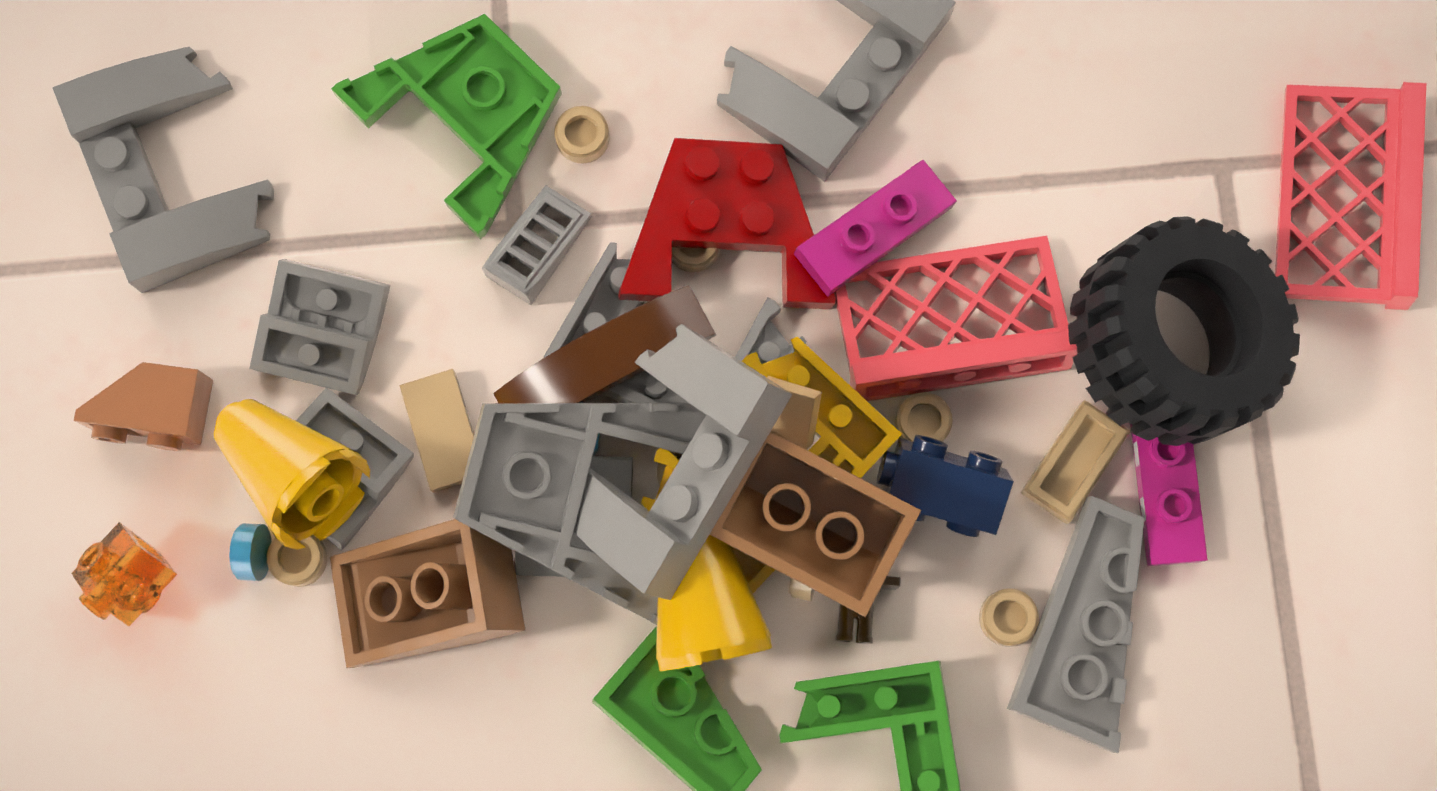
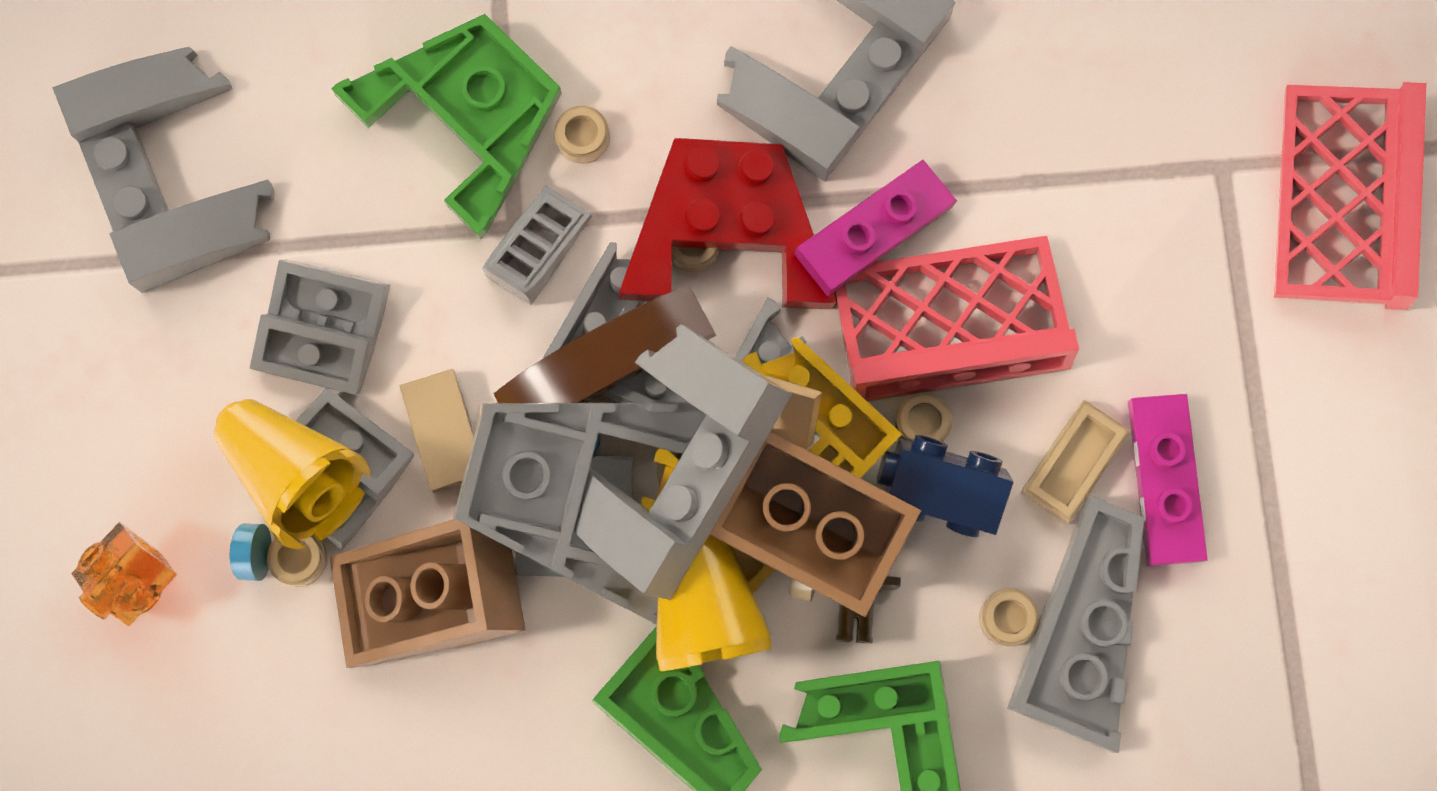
nougat slope [73,362,213,451] -> none
black tyre [1068,216,1300,446] -> none

